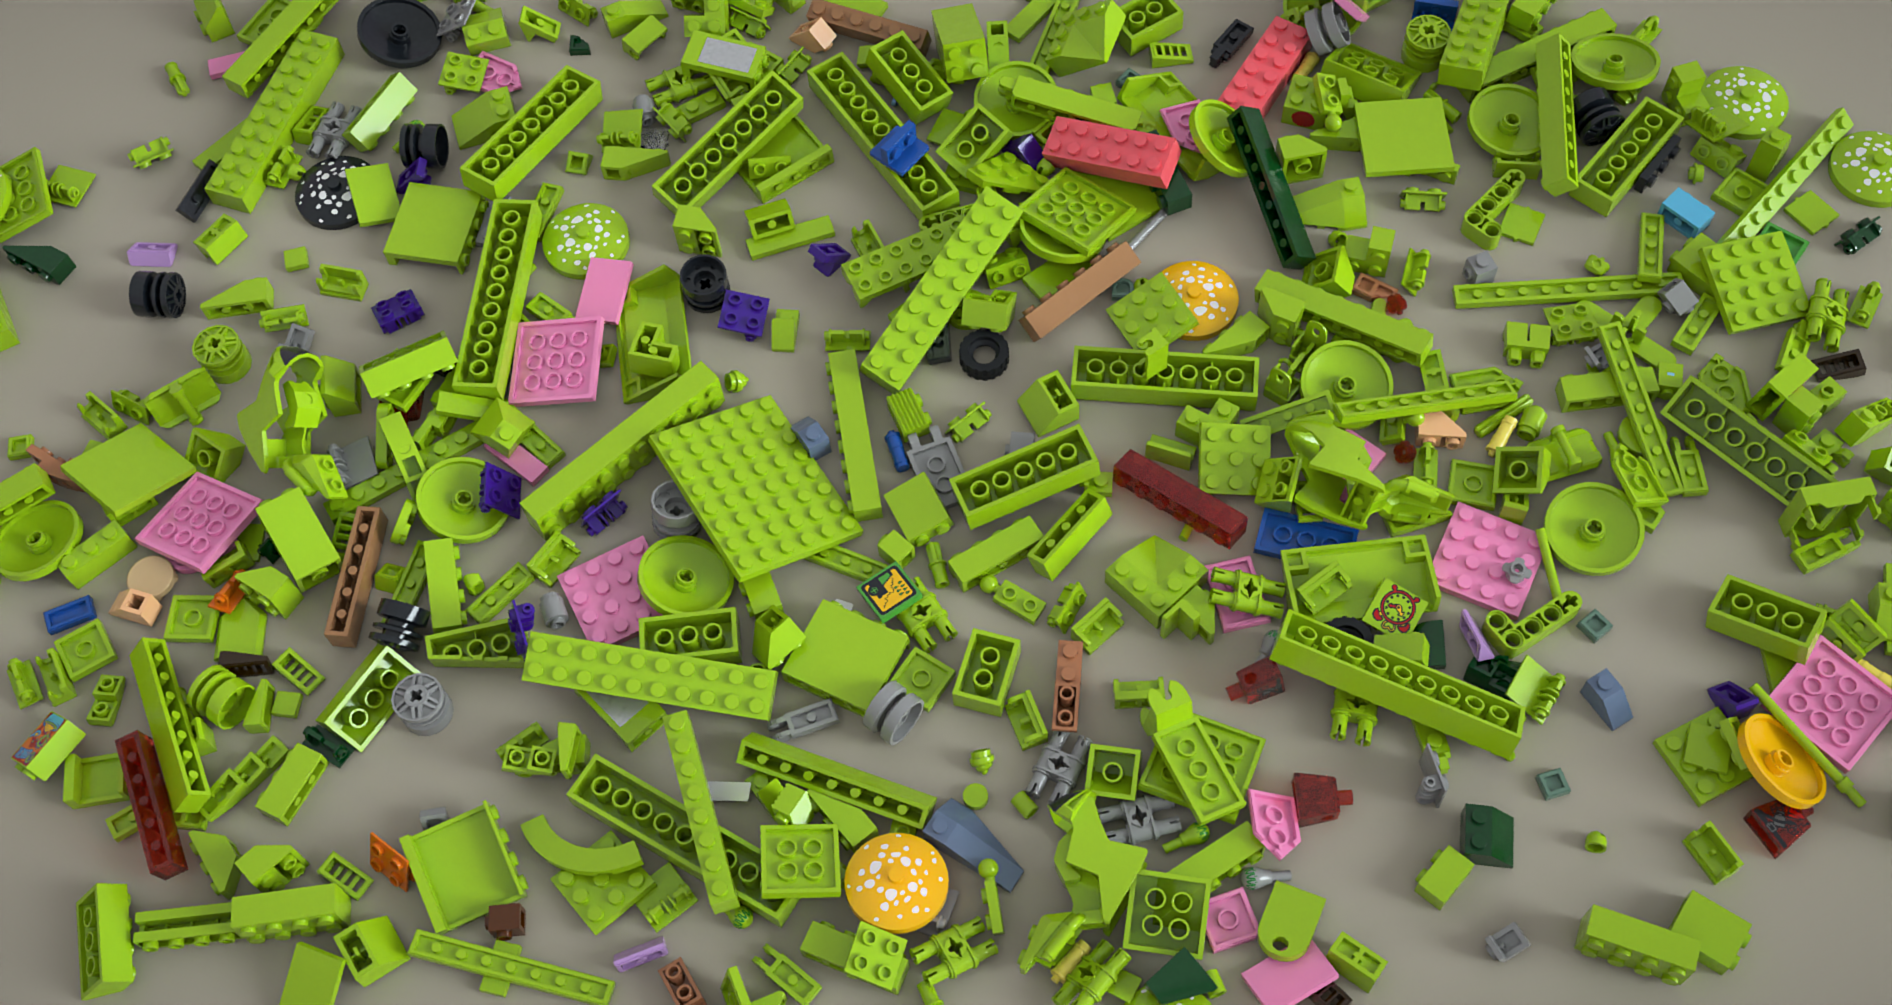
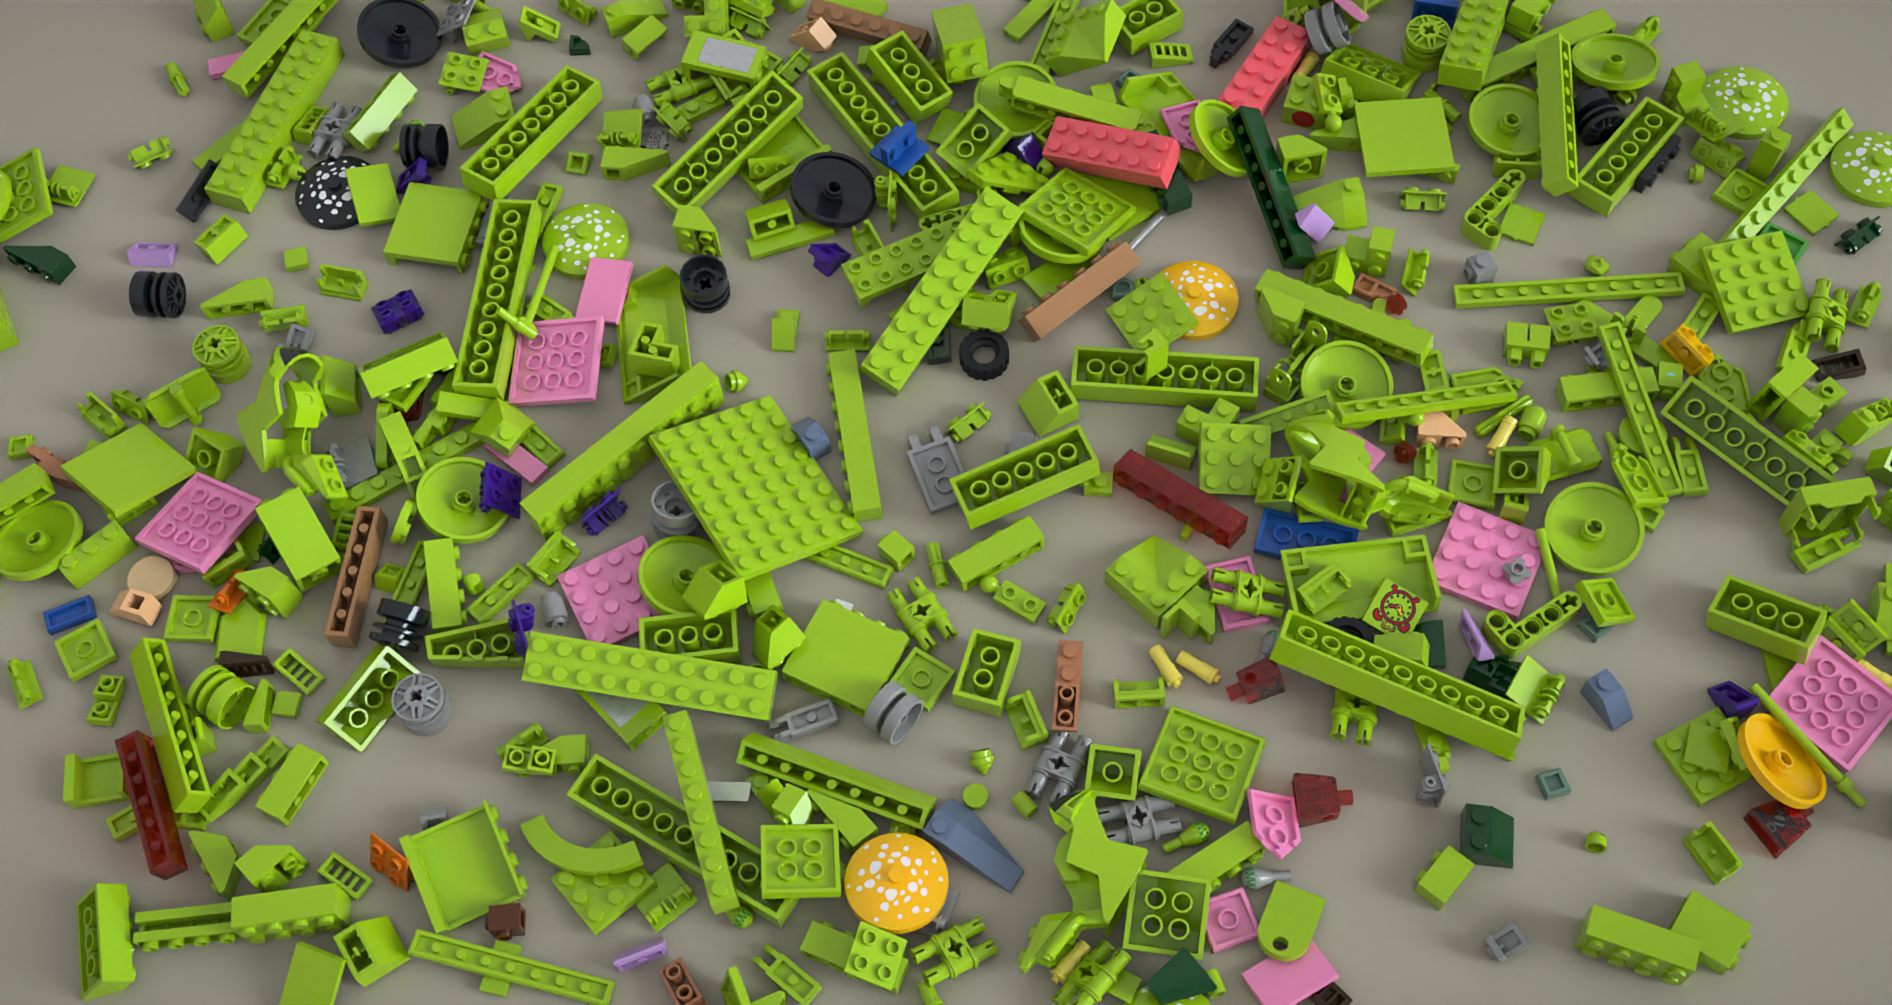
lime brick [11,711,86,782] -> none
lime hinge [35,647,77,707] -> none
dark green hinge [302,724,355,769] -> none
lime slope [557,722,582,780] -> none
dark purple hinge [718,289,770,342] -> none
tile [856,561,923,624] -> none
lime brick [883,472,955,548] -> none
blue piece [884,430,910,473] -> none
lime brick [886,388,932,443] -> none
lime plate [978,858,1005,936] -> none
lime slope [986,20,1009,70] -> none
lime brick [1027,488,1113,582] -> none
lime hinge [1071,597,1124,655] -> none
lime hinge [1140,680,1247,826] -> none
lime slope [1202,311,1270,356] -> none
lime hinge [1326,931,1388,993] -> none
lime hinge [1328,230,1347,247] -> none
lime tile [1637,212,1664,284] -> none
medium azure brick [1657,187,1715,238] -> none
light grey brick [1657,278,1699,316] -> none
none -> lime bar [495,245,559,340]
none -> lime slope [682,559,748,620]
none -> black dish [790,152,876,228]
none -> lime hinge [874,170,898,232]
none -> light yellow piece [1148,645,1183,688]
none -> light yellow piece [1176,650,1221,685]
none -> lavender slope [1295,203,1335,243]
none -> lime tile [1574,577,1636,627]
none -> yellow bracket [1660,323,1715,376]

